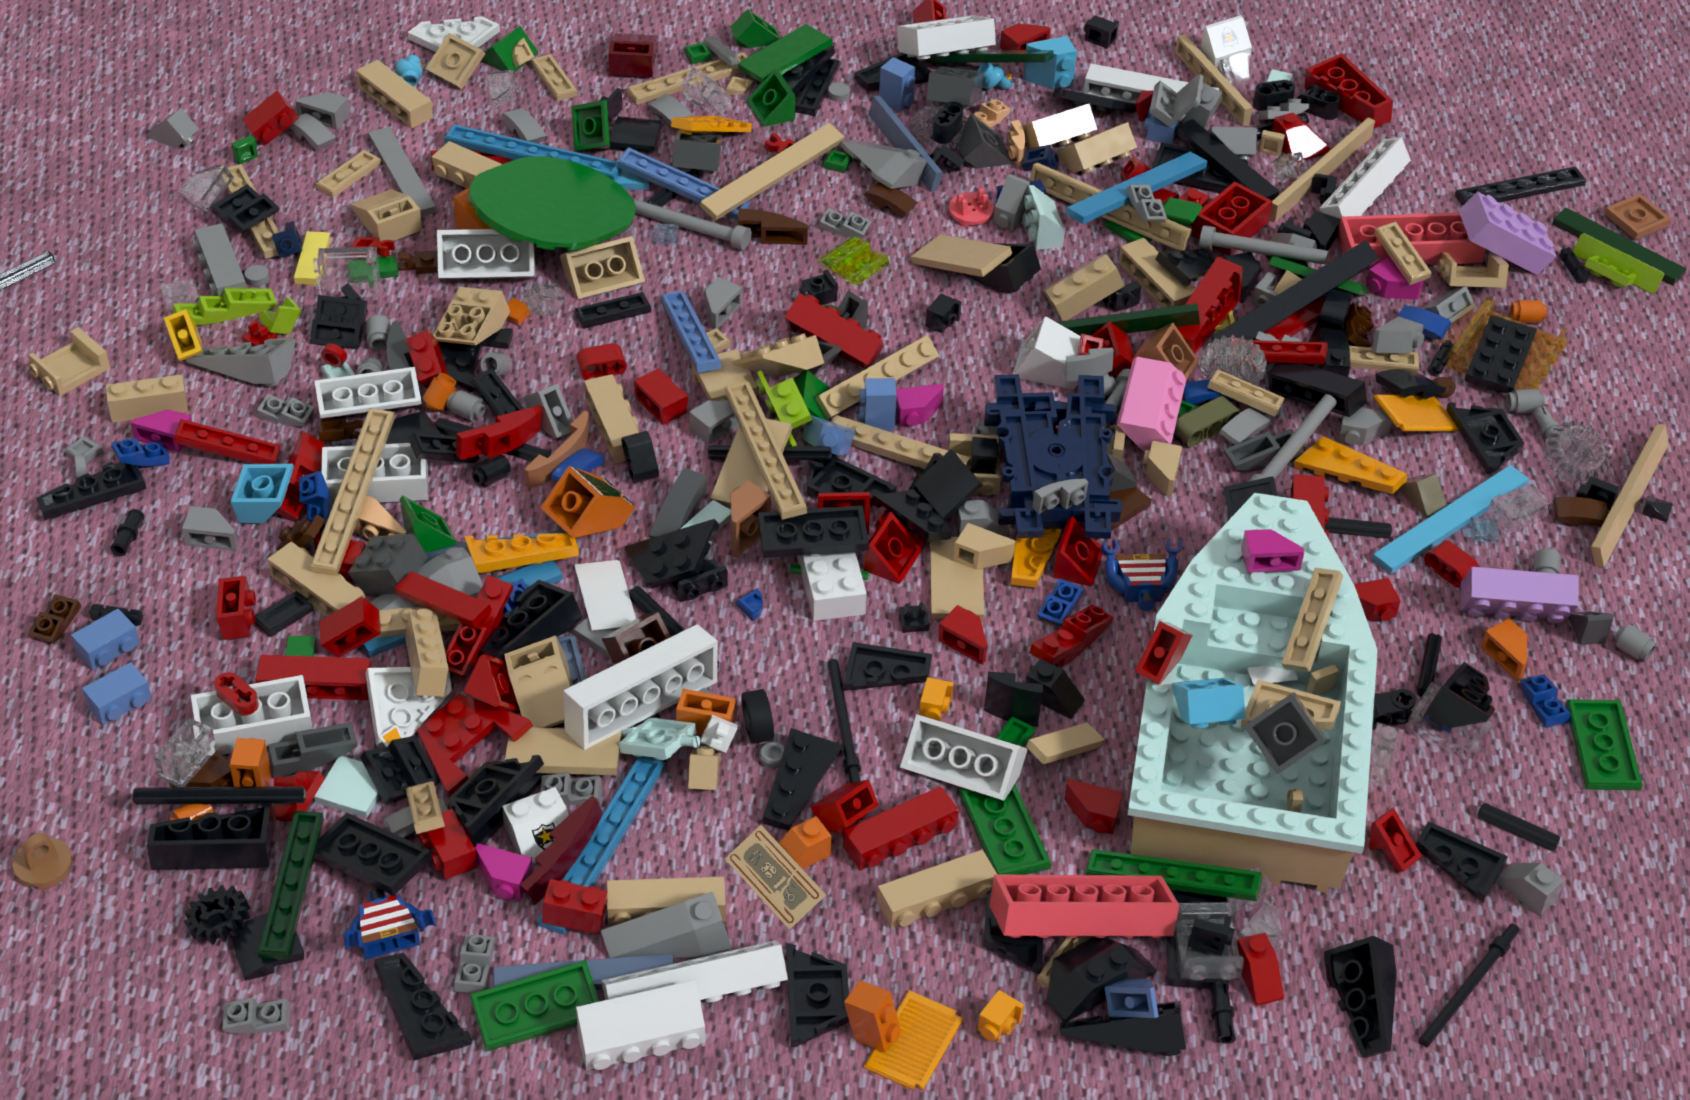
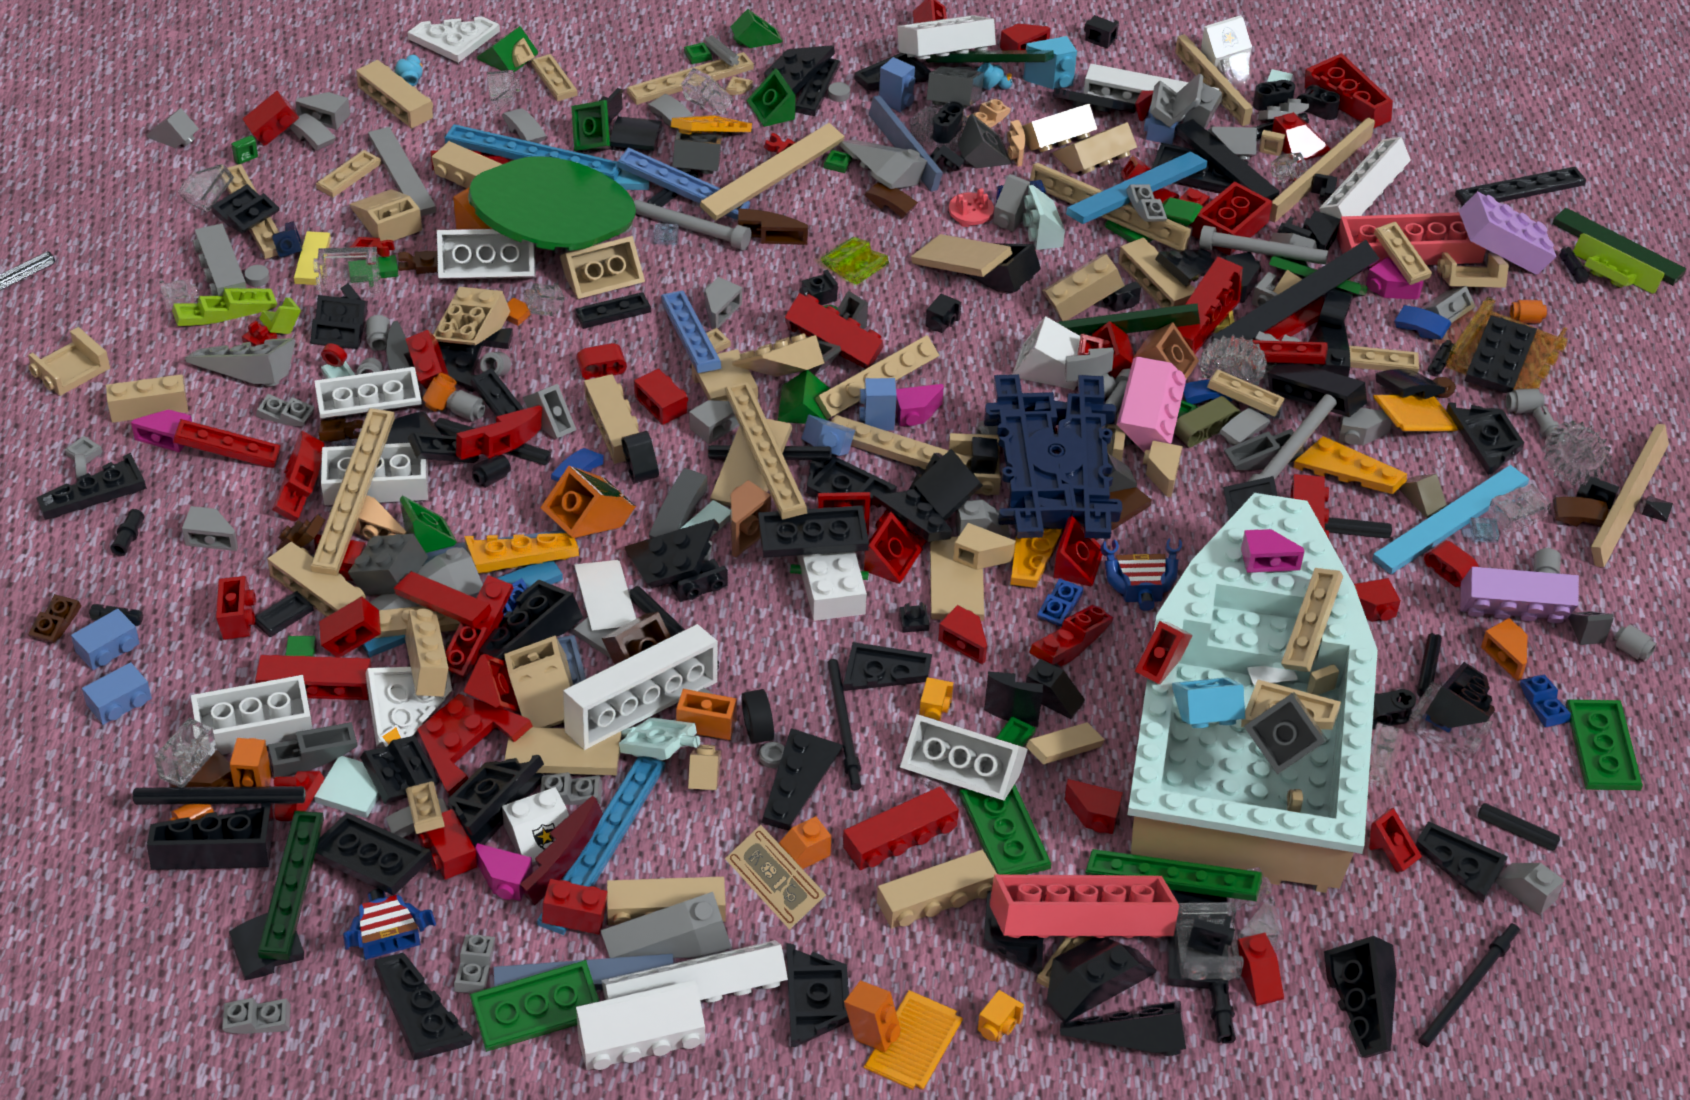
medium nougat tile [12,833,73,889] -> none
blue slope [111,438,170,466] -> none
yellow slope [164,309,203,361] -> none
black gear [184,885,250,945] -> none
red beam [214,672,259,716] -> none
medium azure slope [230,464,294,523] -> none
blue slope [299,471,332,529] -> none
tan plate [425,33,485,90] -> none
nougat slope [524,410,590,488] -> none
dark red slope [608,33,659,77] -> none
white tile [700,714,738,753] -> none
blue tile [736,588,763,621] -> none
green tile [738,24,833,83] -> none
lime bracket [756,370,812,447] -> none
red brick [811,779,879,834] -> none
light grey slope [817,208,872,238] -> none
dark blue bracket [1022,144,1059,171] -> none
light grey slope [1032,479,1088,514] -> none
medium blue slope [1104,978,1159,1018] -> none
reddish brown slope [1346,302,1374,347] -> none
light grey slope [1372,317,1424,353] -> none
nougat plate [1604,193,1671,240] -> none

